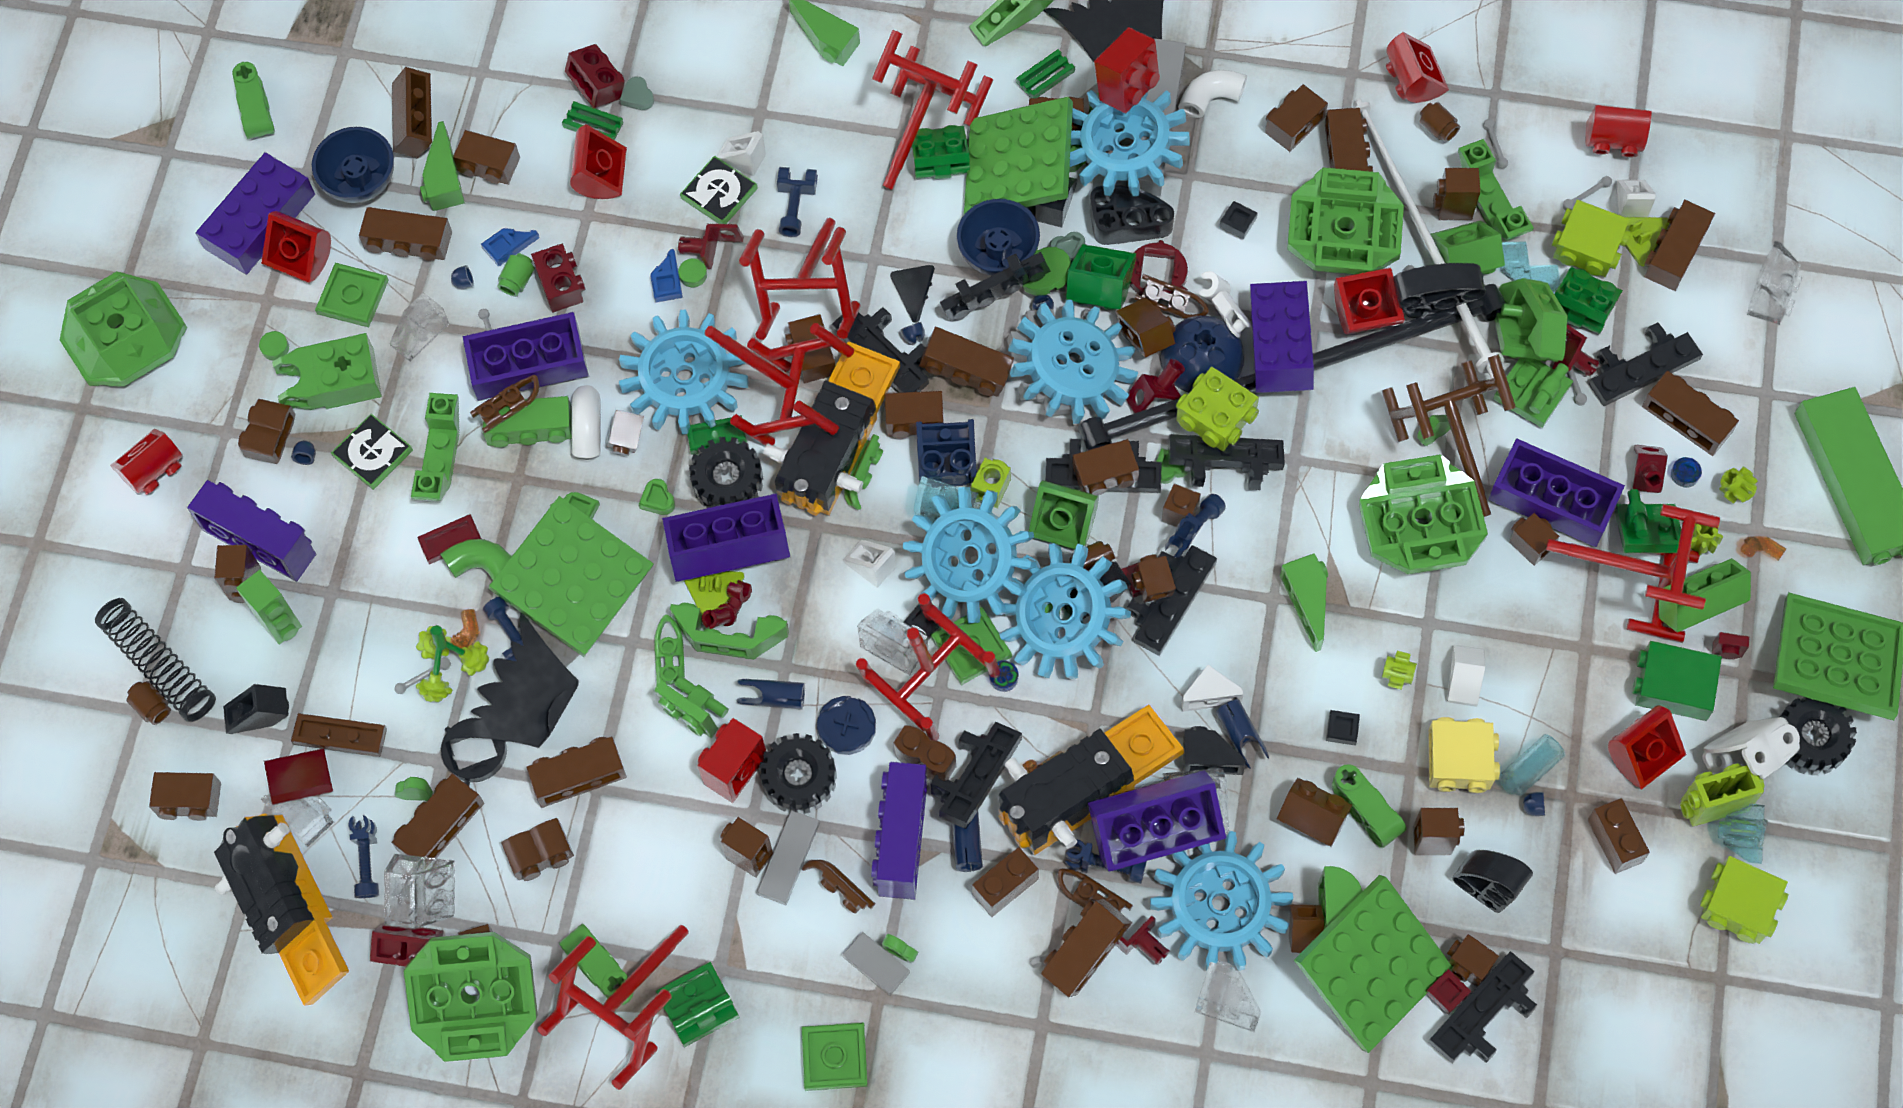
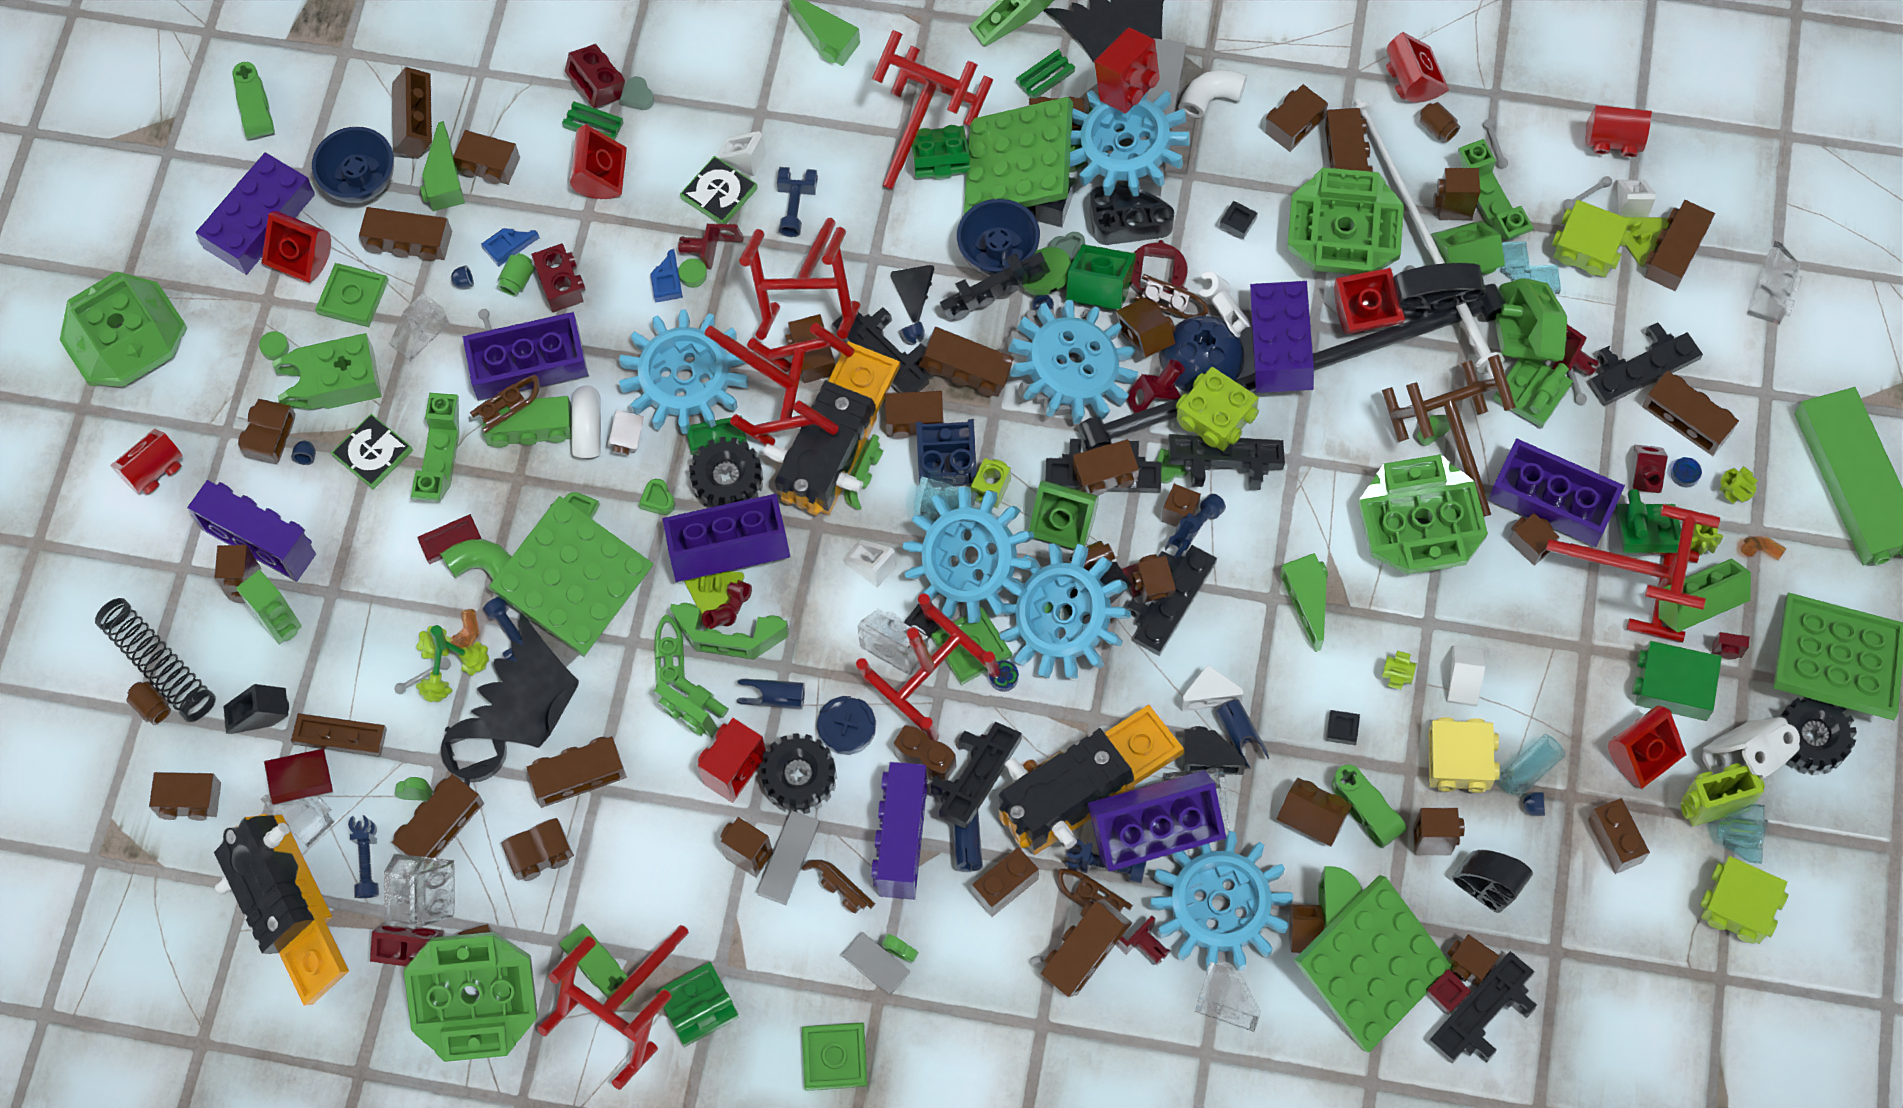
green plate [1554,267,1623,334] -> none

